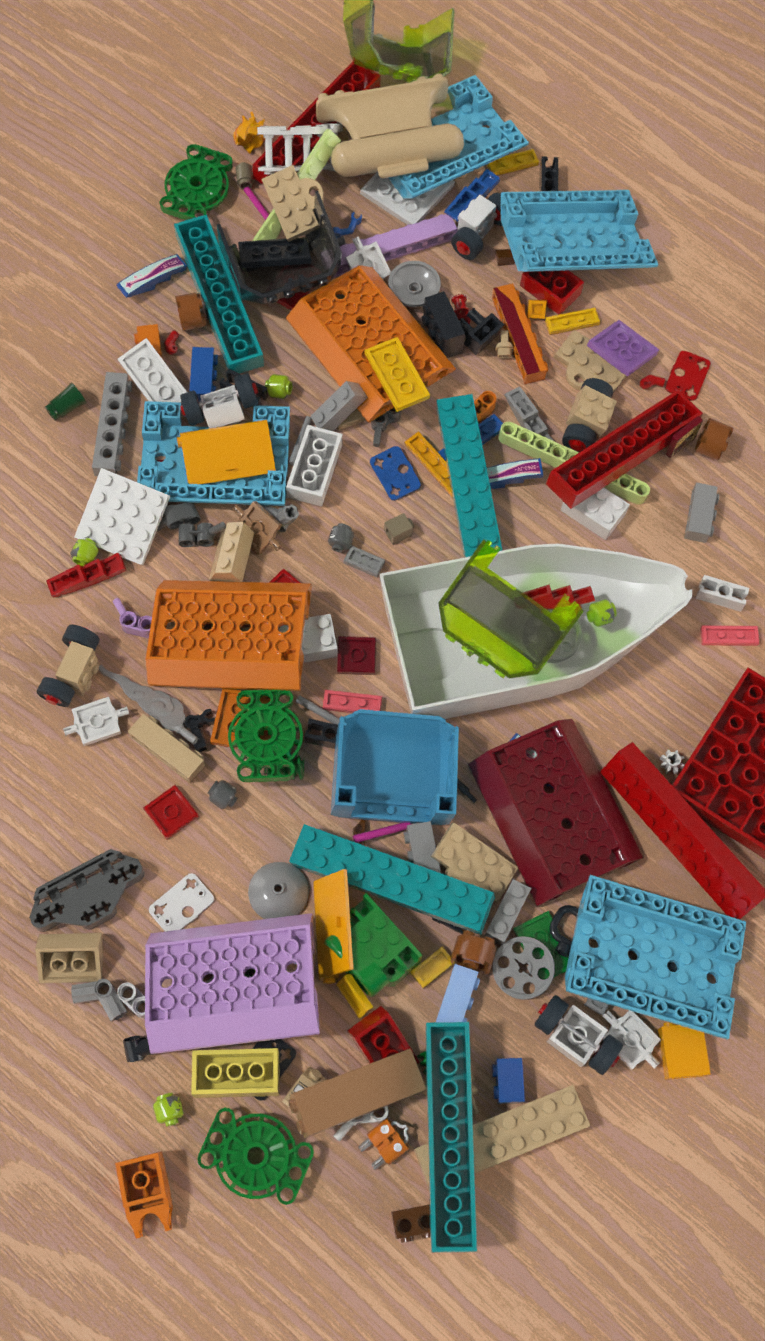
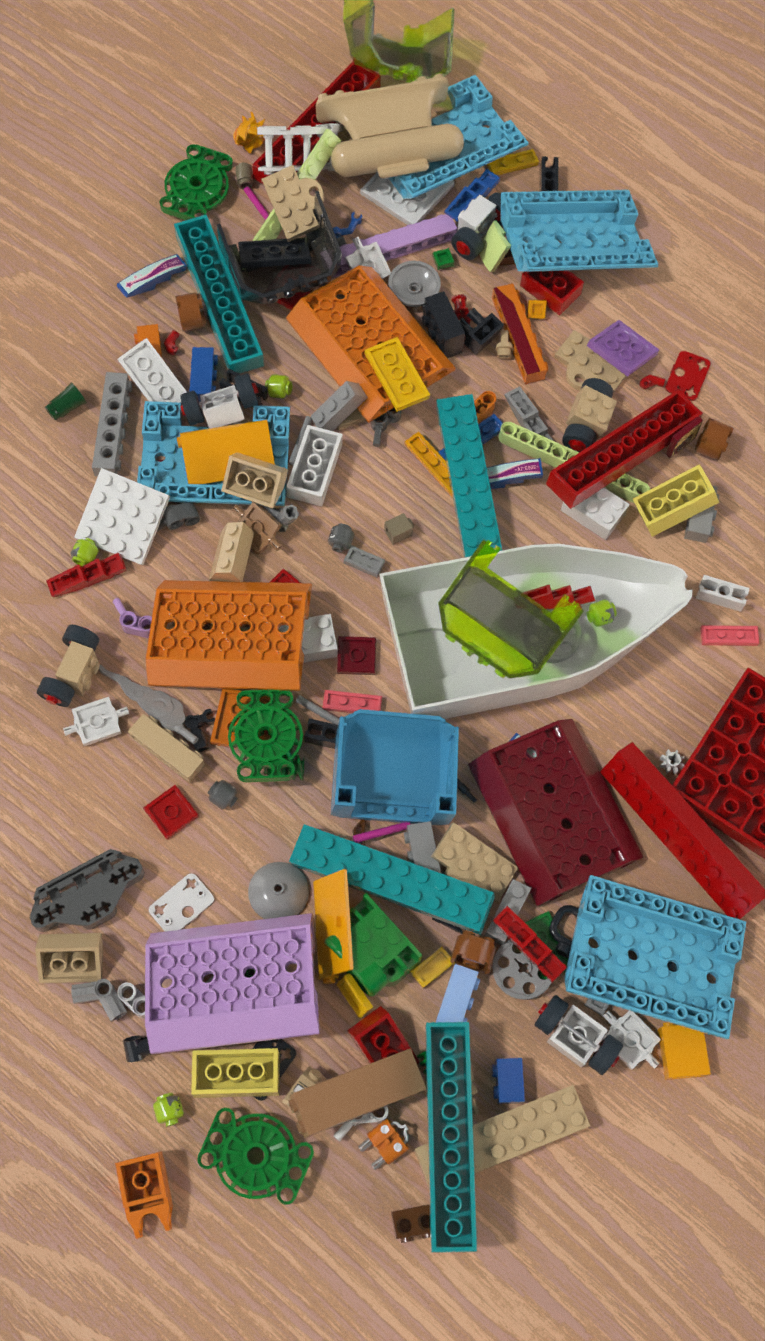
dark grey beam [178,522,226,547] -> none
blue axle [370,446,421,501] -> none
yellow tile [545,308,600,335] -> none
none -> tan slope [221,453,289,508]
none -> green plate [432,248,454,270]
none -> yellowish green slope [479,221,511,272]
none -> red slope [493,906,567,983]
none -> light yellow brick [633,464,719,537]

